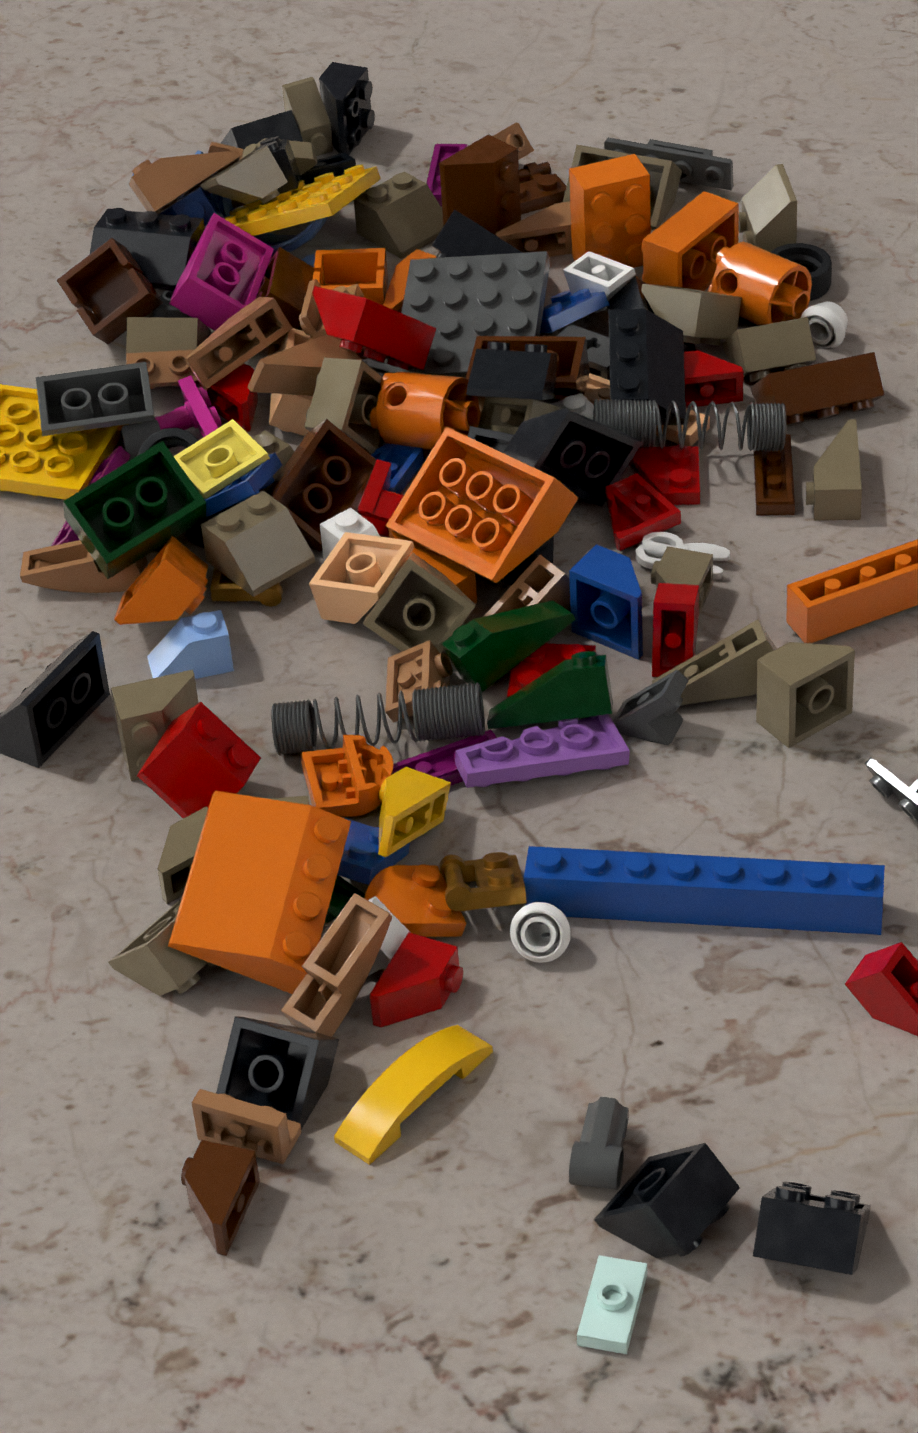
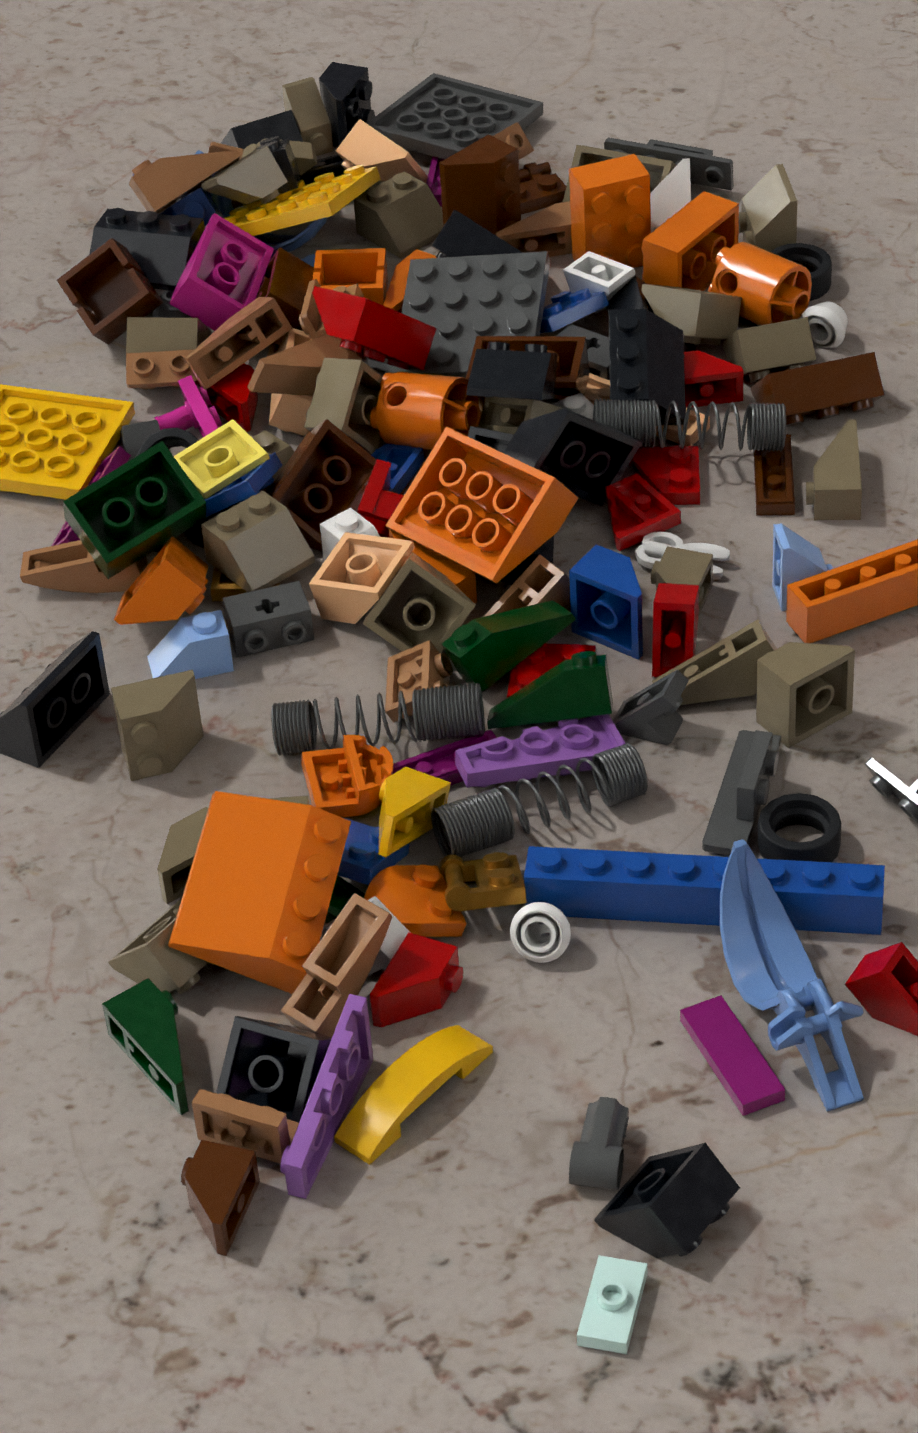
dark grey slope [36,362,155,436] -> none
red slope [137,702,261,818] -> none
black slope [753,1182,871,1275] -> none
none -> dark green slope [102,978,189,1115]
none -> dark grey brick [222,581,314,657]
none -> medium lavender wing [280,994,374,1199]
none -> light nougat slope [335,119,428,183]
none -> dark grey plate [367,73,543,160]
none -> dark grey piece [431,743,648,857]
none -> white slope [650,158,691,233]
none -> magenta tile [680,995,785,1116]
none -> dark grey bracket [702,730,781,855]
none -> medium blue piece [719,839,864,1112]
none -> black tyre [758,793,842,862]
none -> light blue slope [772,523,833,611]

